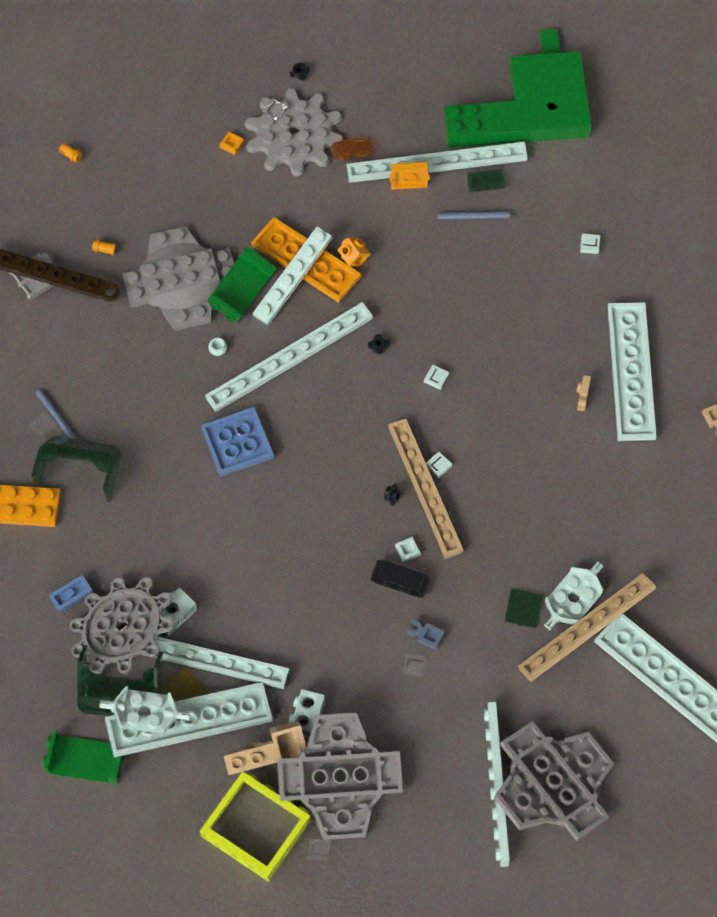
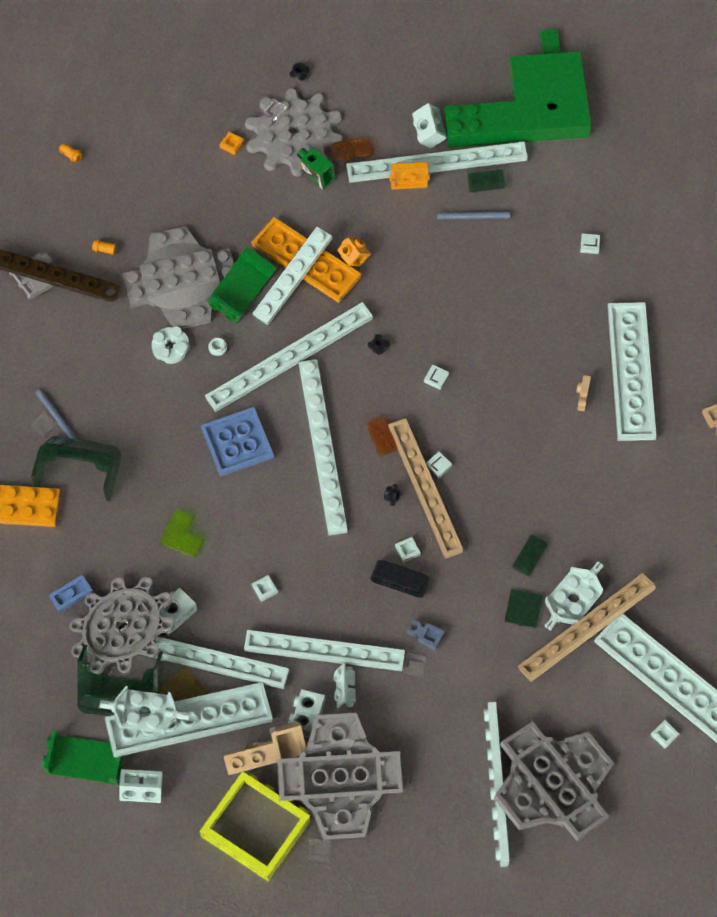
none -> light aqua brick [120,769,162,803]
none -> light aqua plate [152,327,189,364]
none -> clear neon green plate [160,509,203,558]
none -> light aqua plate [244,630,405,671]
none -> light aqua tile [252,575,278,602]
none -> green torso [297,148,336,190]
none -> light aqua plate [298,359,348,536]
none -> light aqua hinge [334,664,356,708]
none -> clear orange slope [365,416,397,457]
none -> light aqua brick [412,103,447,148]
none -> clear green plate [512,534,548,577]
none -> light aqua tile [651,720,680,749]

